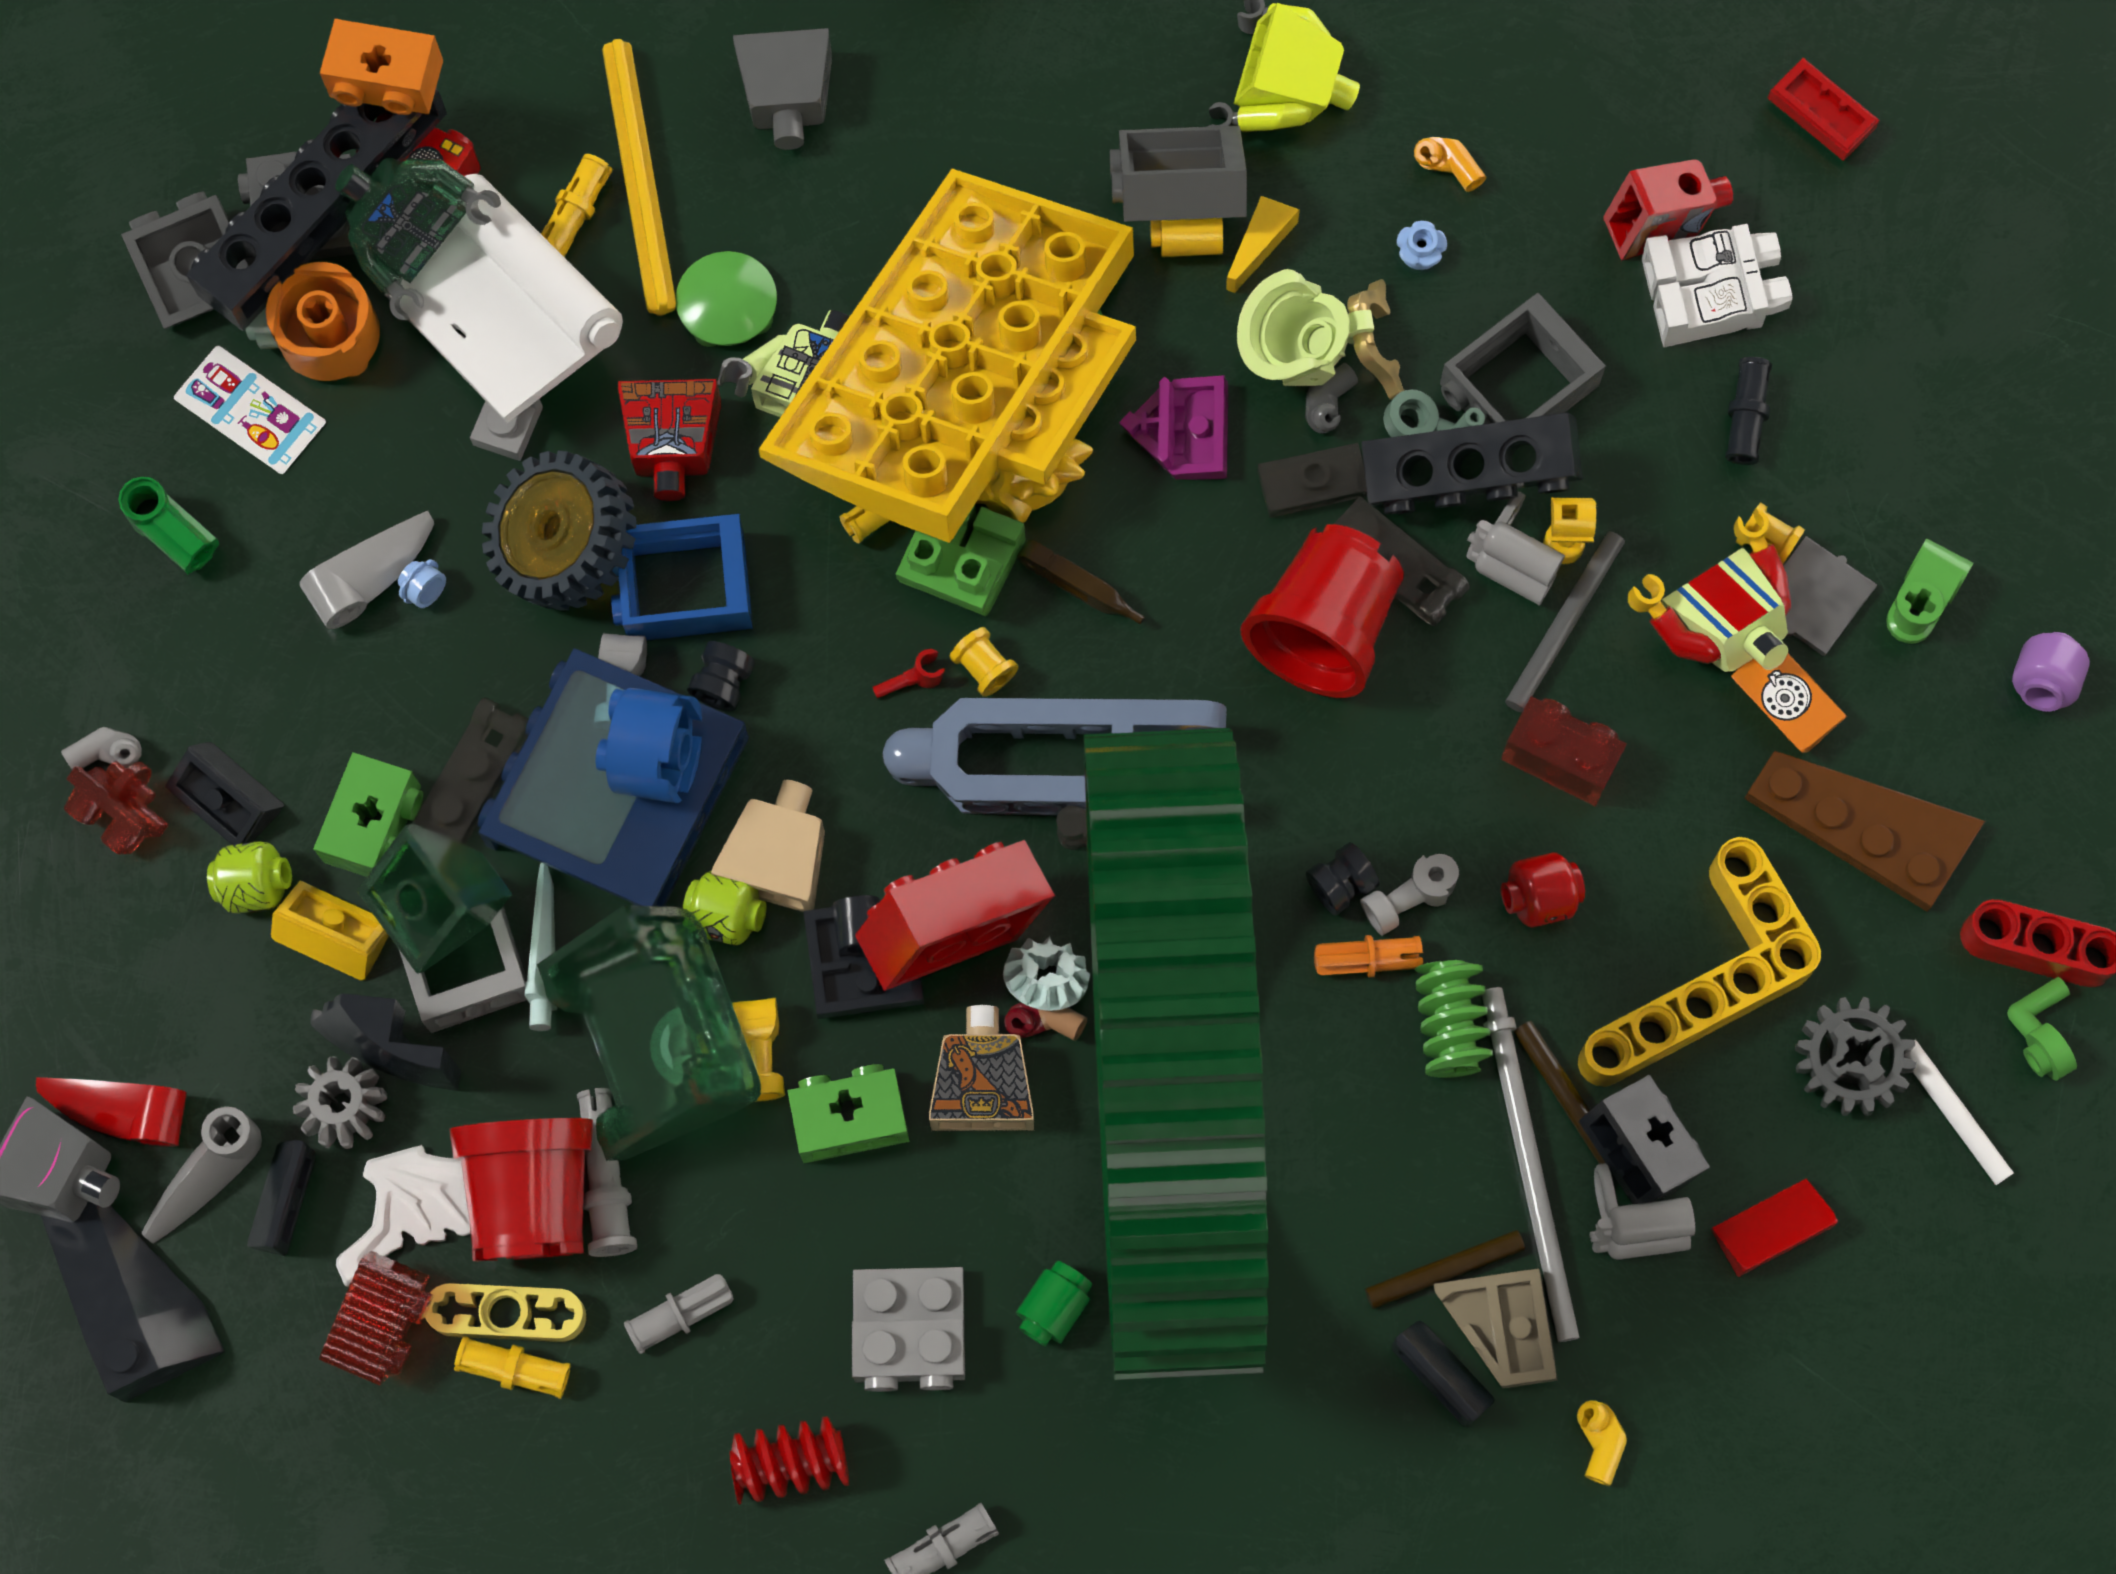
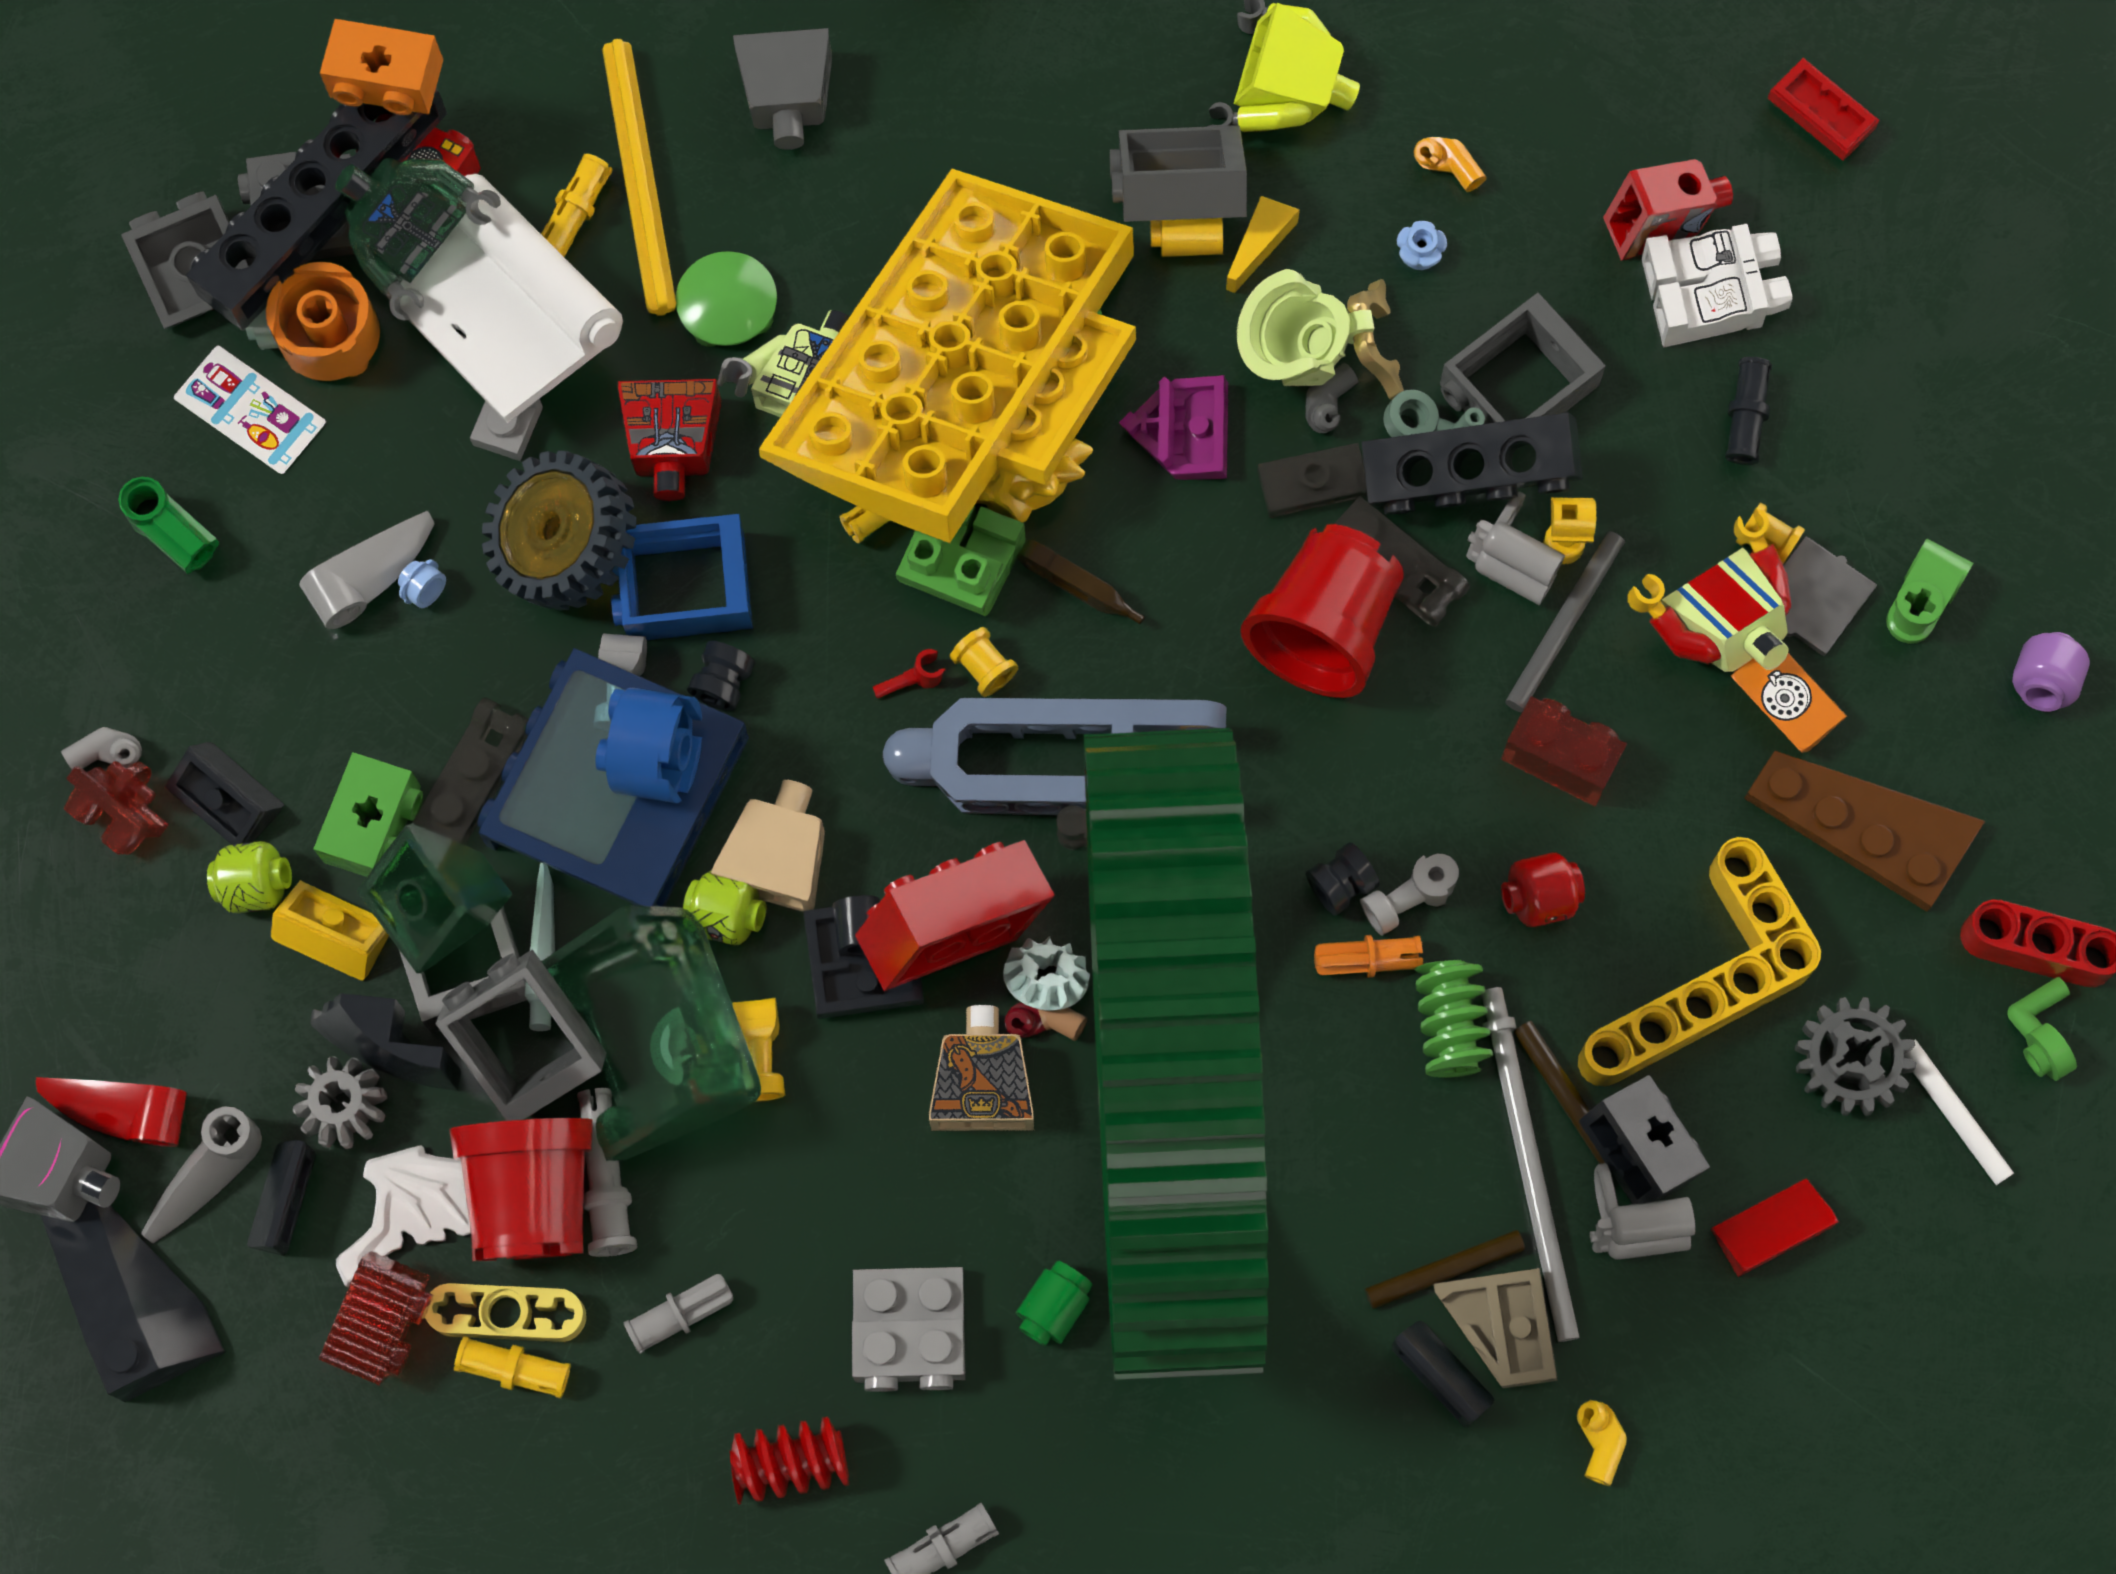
bright green brick [787,1064,910,1163] -> none
none -> dark grey window [436,949,607,1121]

